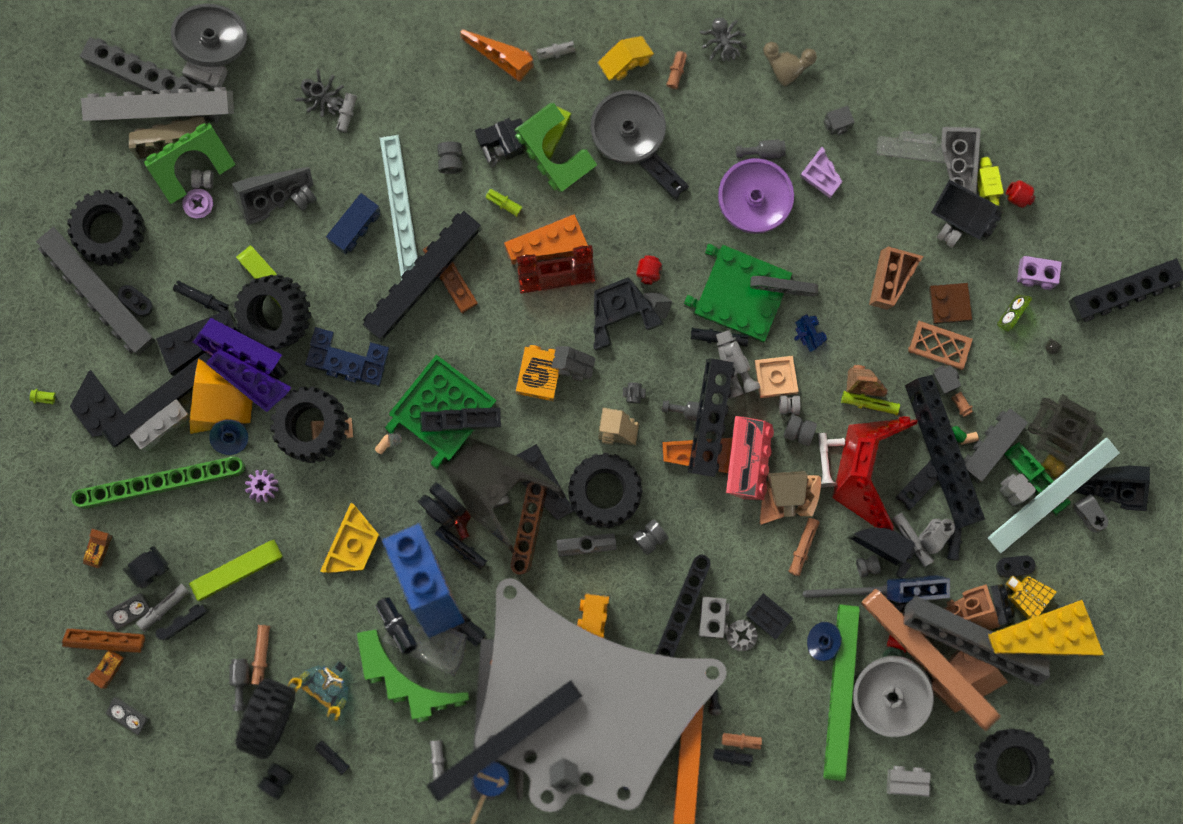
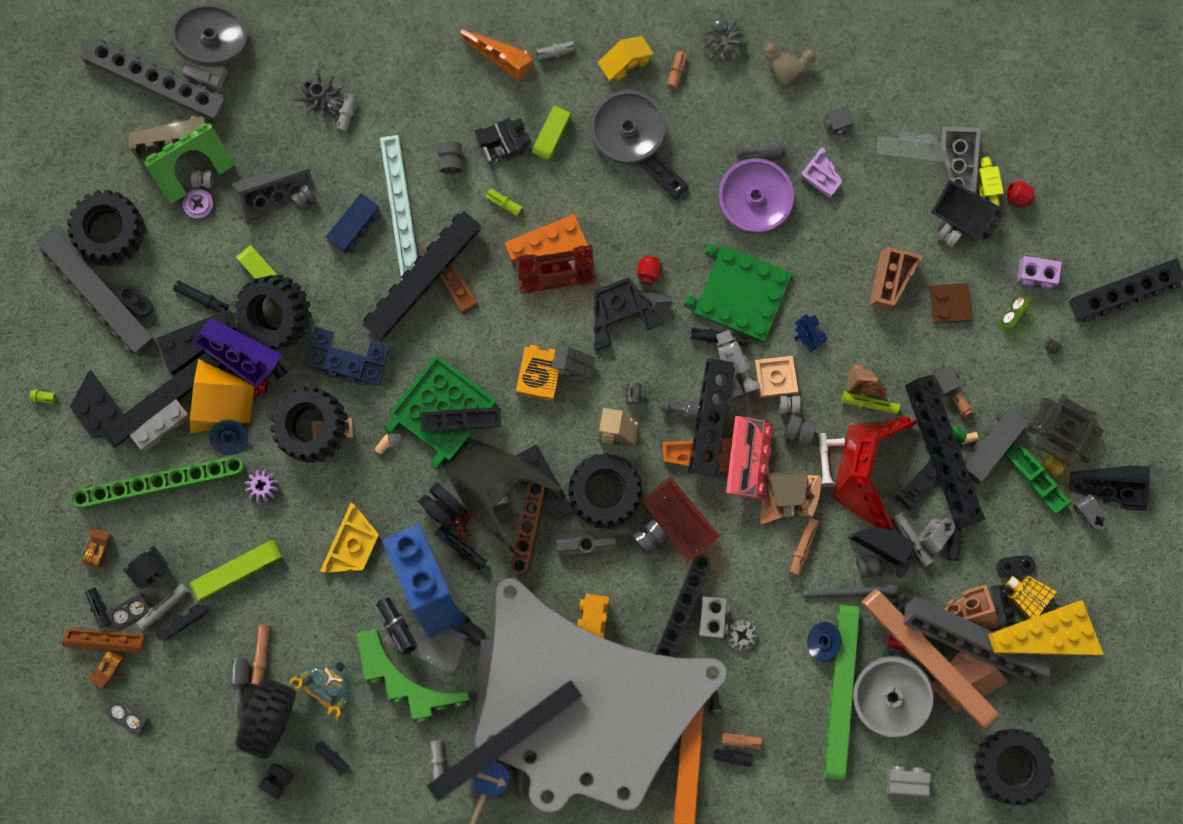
light grey brick [81,87,234,121] -> none
dark purple wing [206,349,291,412] -> none
bright green arch [514,103,597,192] -> none
dark grey panel [550,758,579,794] -> none
black plate [745,593,793,640] -> none
dark grey beam [750,276,819,297] -> none
dark blue brick [887,575,950,602] -> none
nougat window [908,321,973,370] -> none
light aqua tile [988,438,1119,553] -> none
light grey brick [1000,473,1036,506] -> none
none -> black pin [84,587,111,628]
none -> clear red brick [640,476,720,563]

